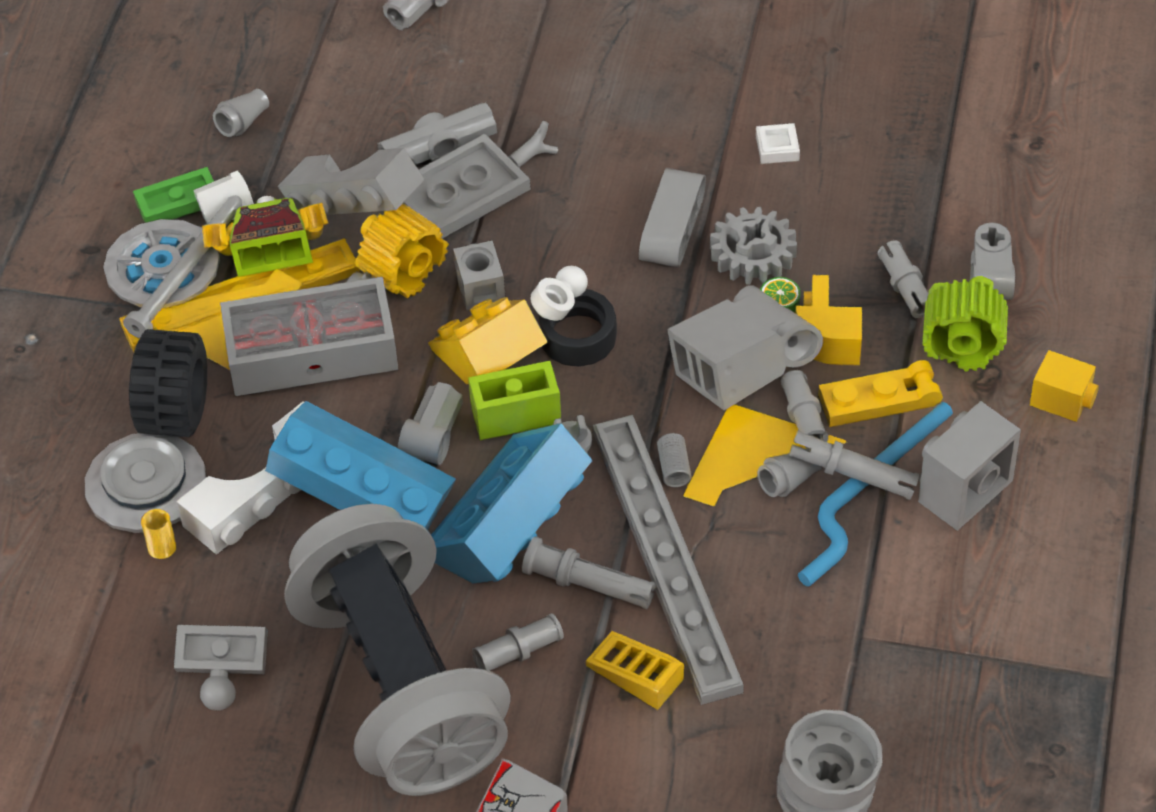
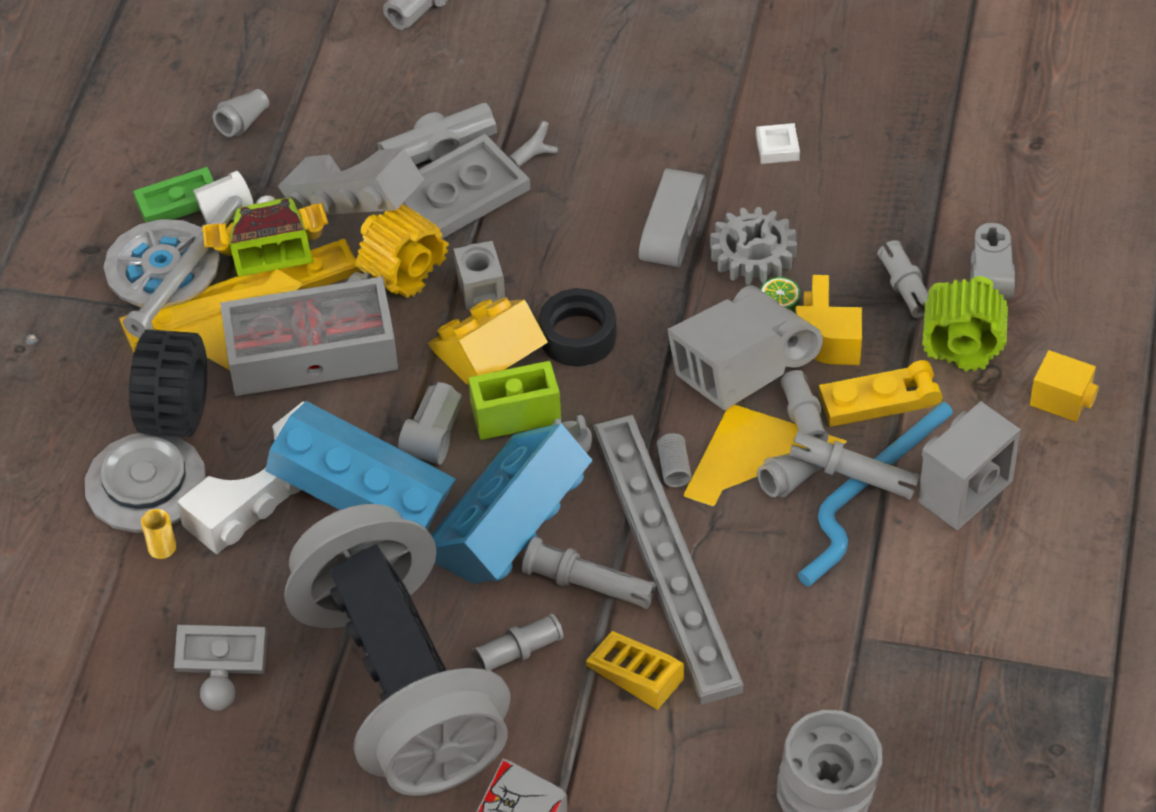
white plate [531,266,588,321] -> none

